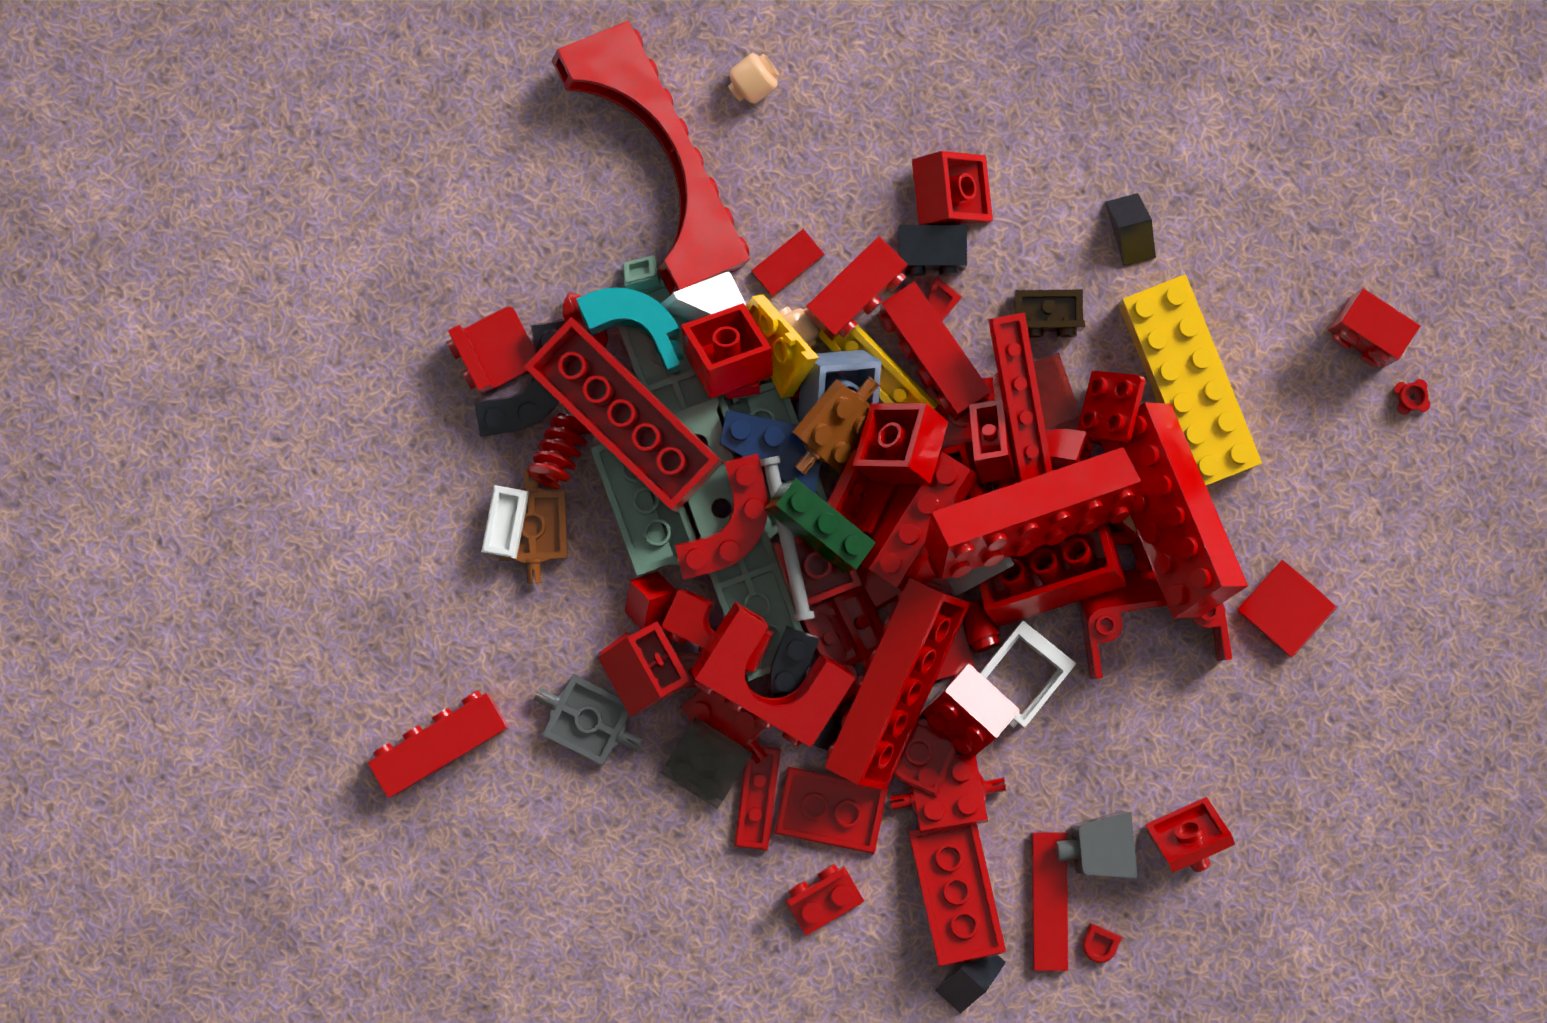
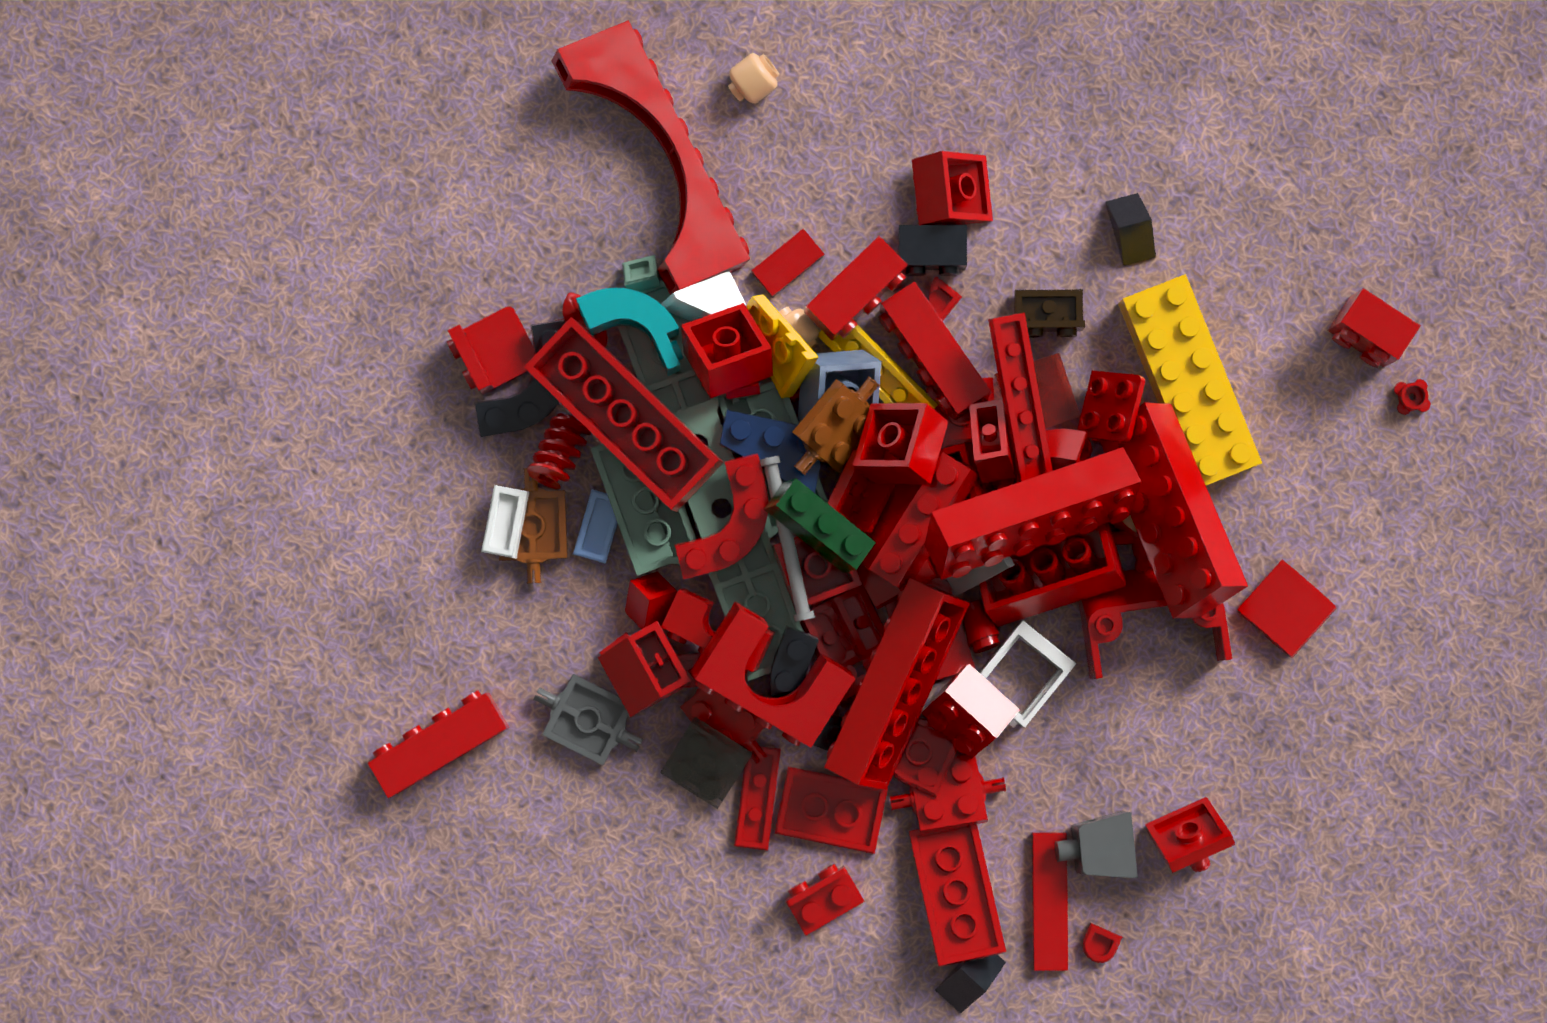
none -> light blue tile [573,489,618,564]

